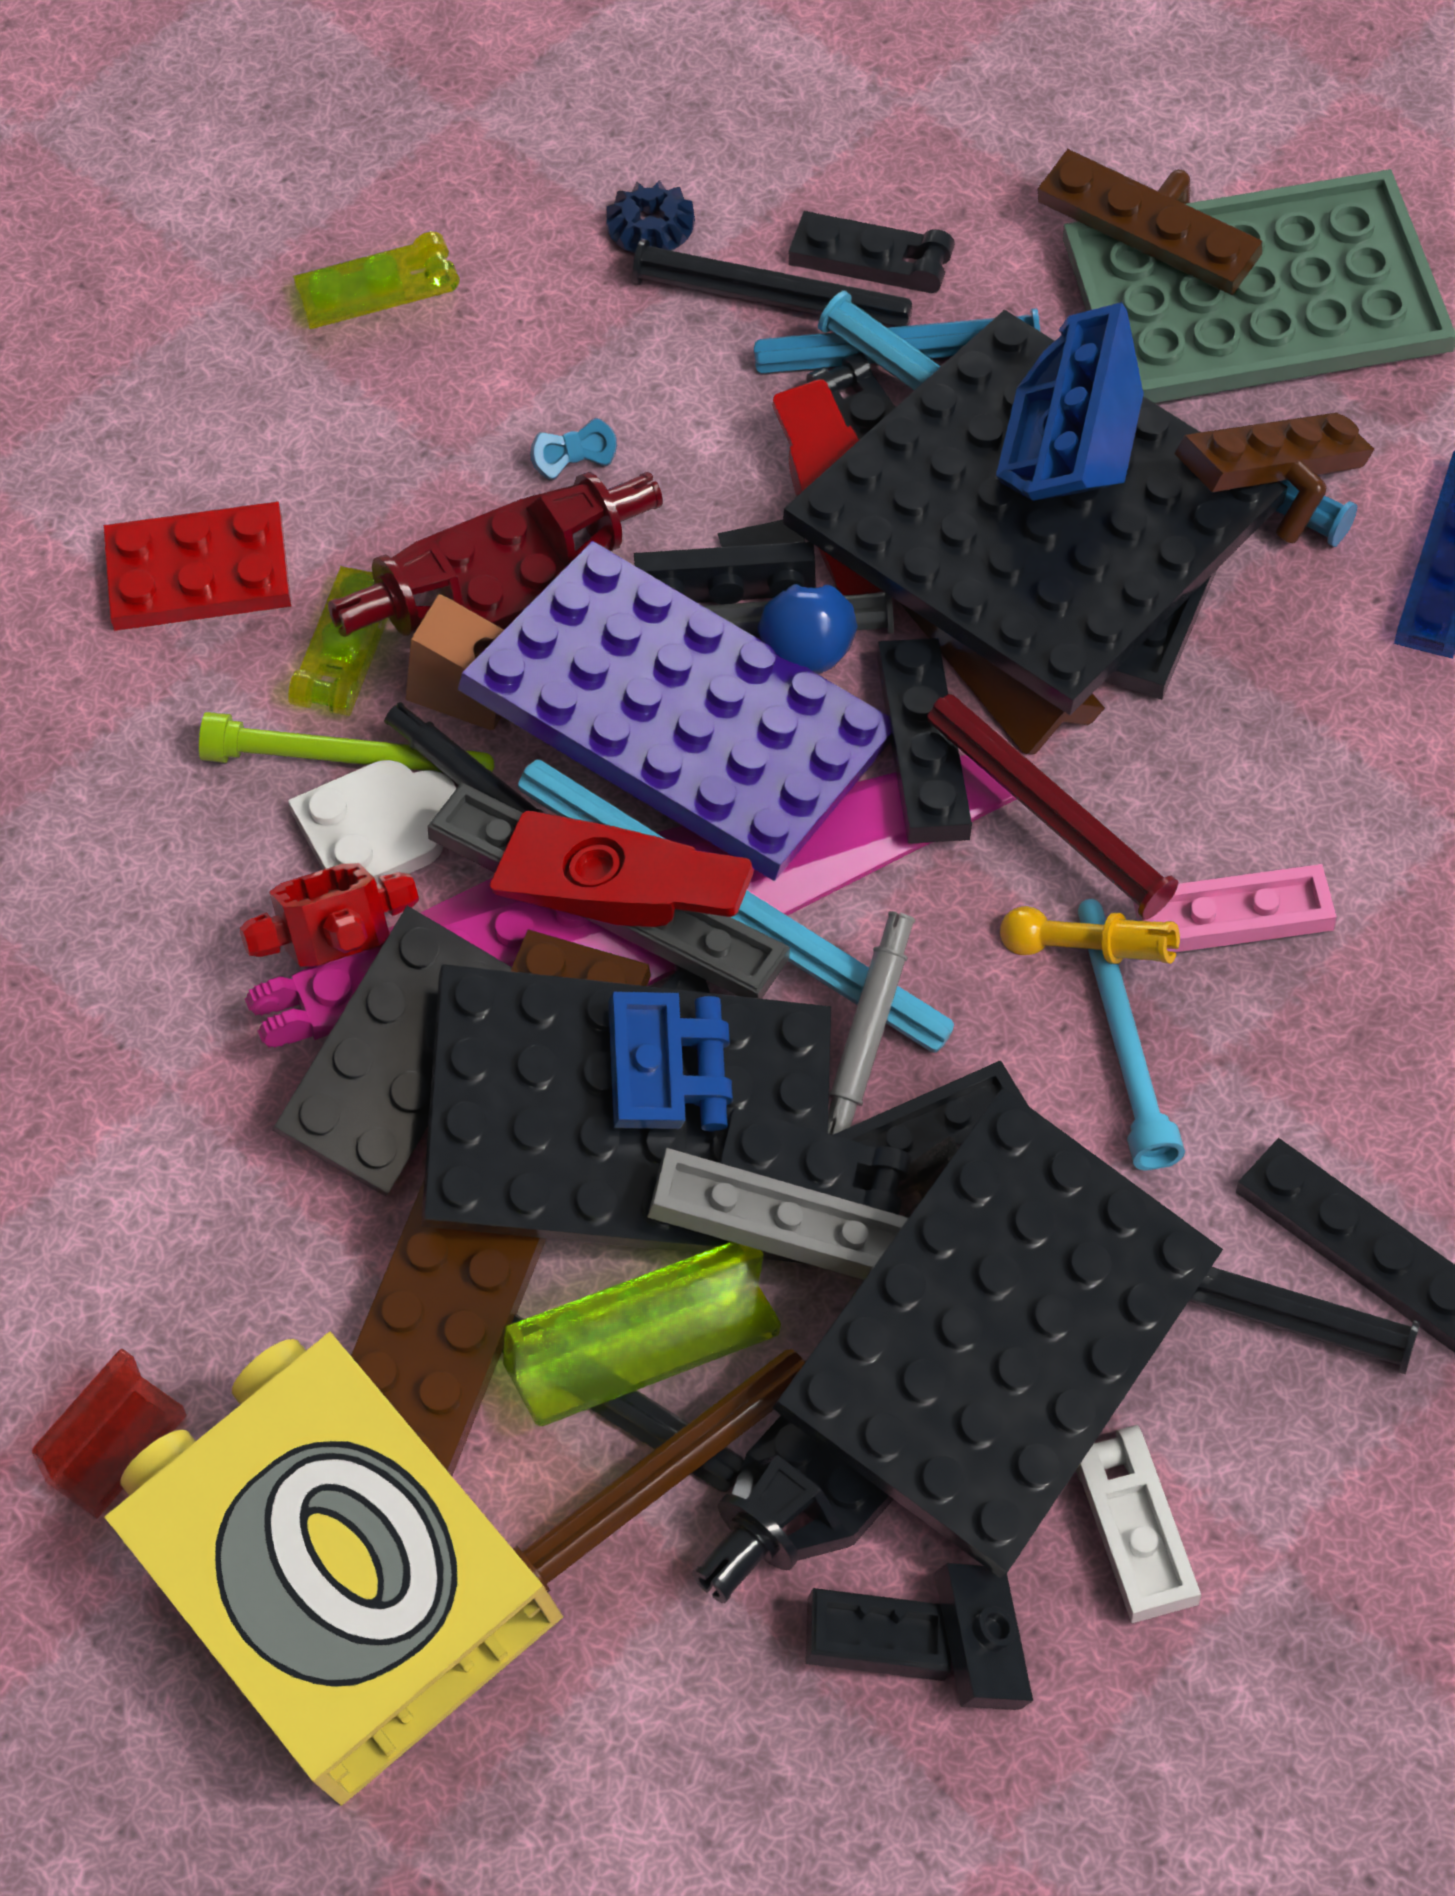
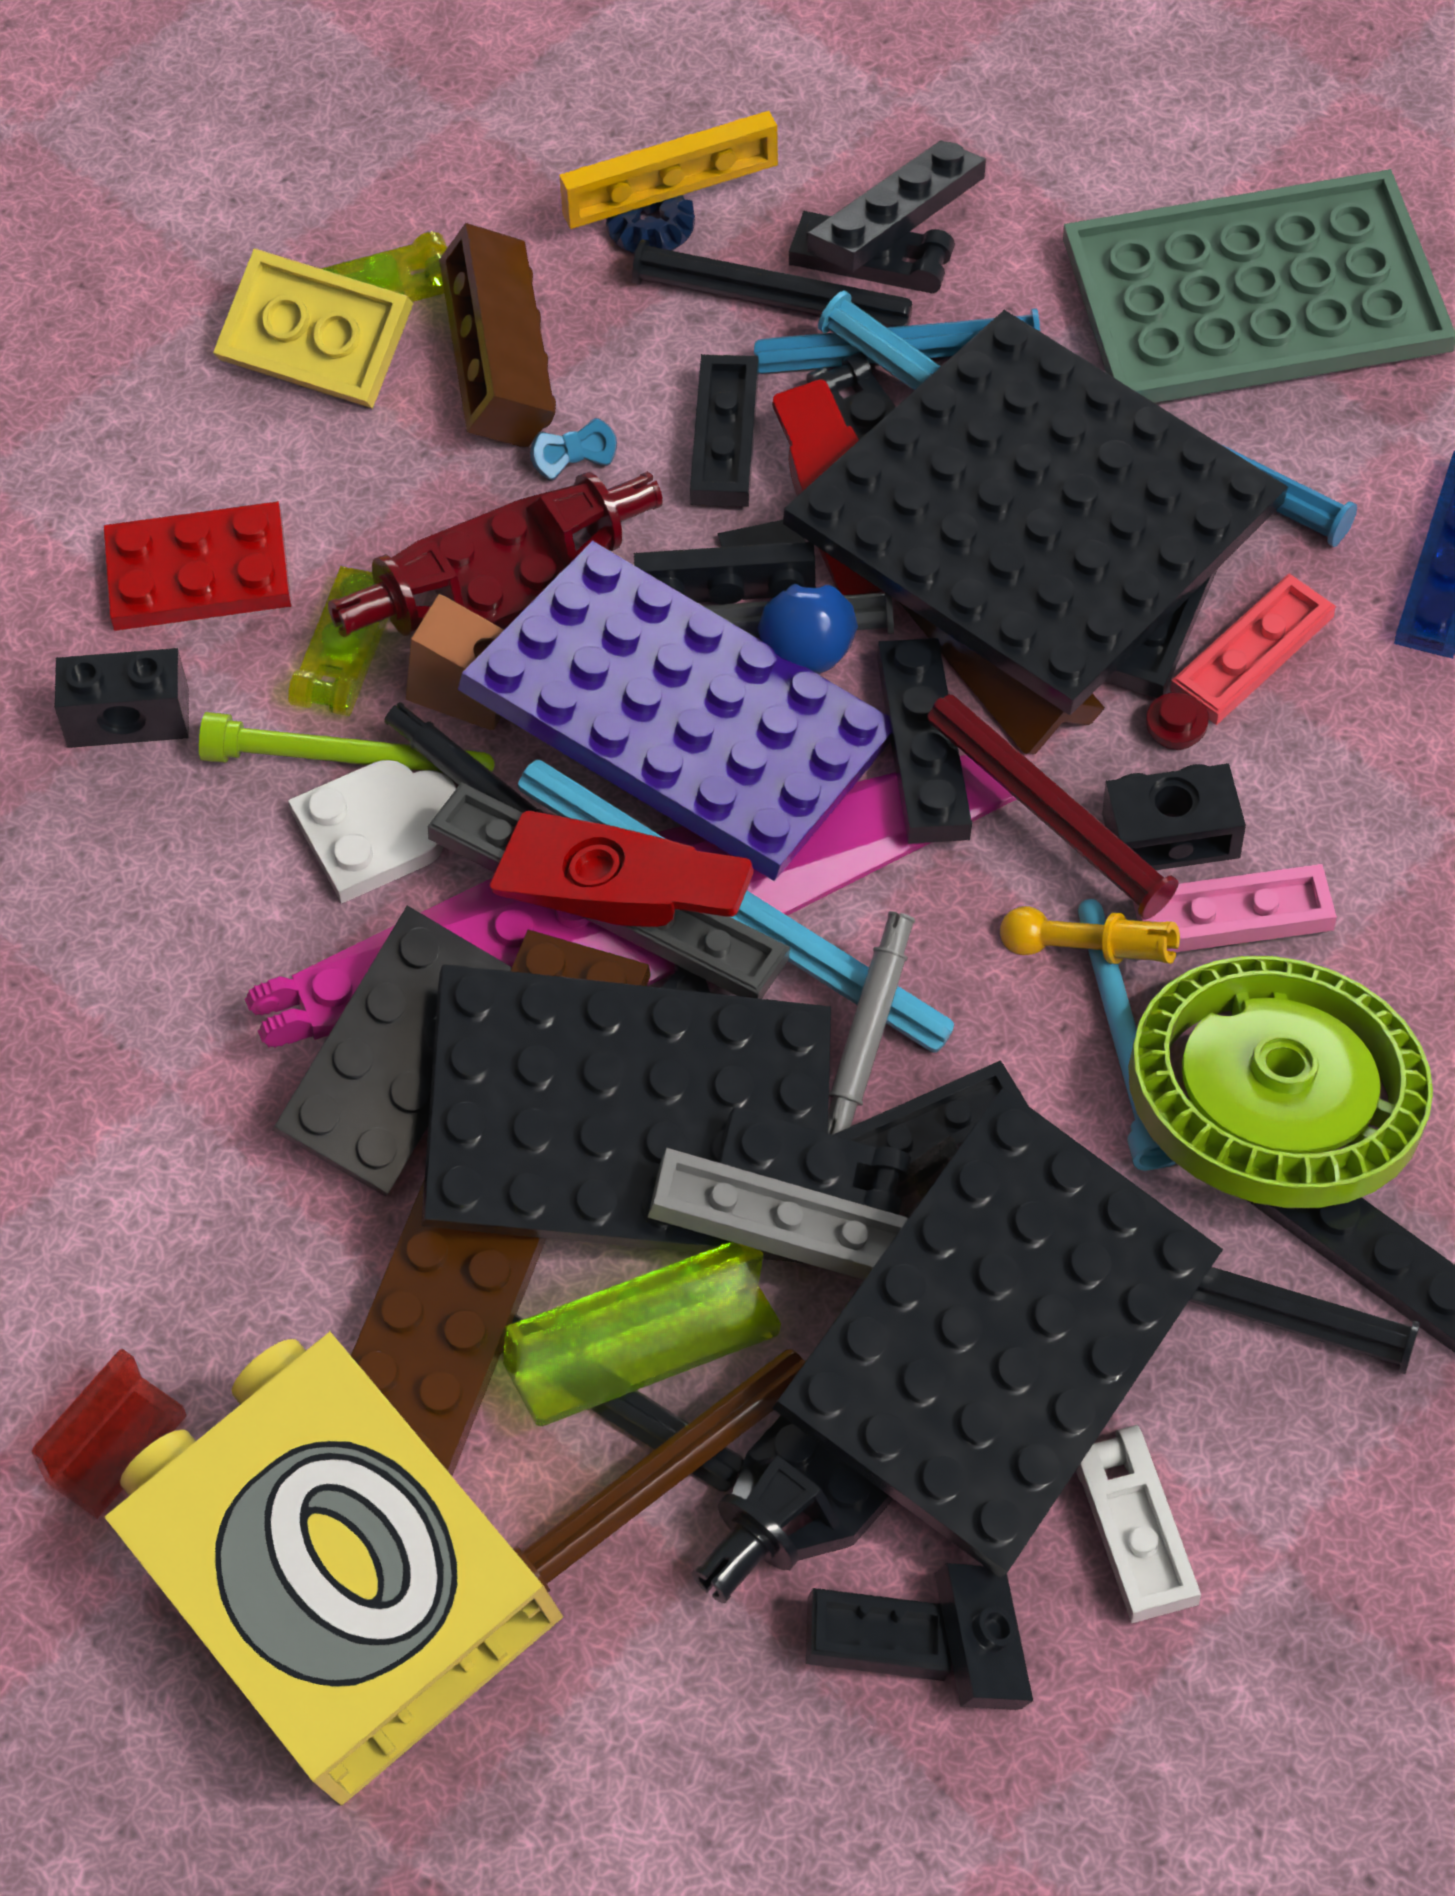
red piece [239,863,419,967] -> none
blue plate [608,992,733,1131] -> none
blue wedge [996,302,1144,501] -> none
reddish brown plate [1038,149,1263,295] -> none
reddish brown plate [1174,412,1375,543] -> none
none -> black brick [54,648,189,748]
none -> light yellow plate [213,248,413,409]
none -> reddish brown brick [439,223,556,448]
none -> yellow plate [559,110,778,229]
none -> black plate [690,354,759,507]
none -> black plate [807,140,986,272]
none -> black brick [1102,763,1246,870]
none -> lime piece [1128,956,1433,1208]
none -> dark red plate [1146,692,1209,750]
none -> coral tile [1170,573,1336,725]

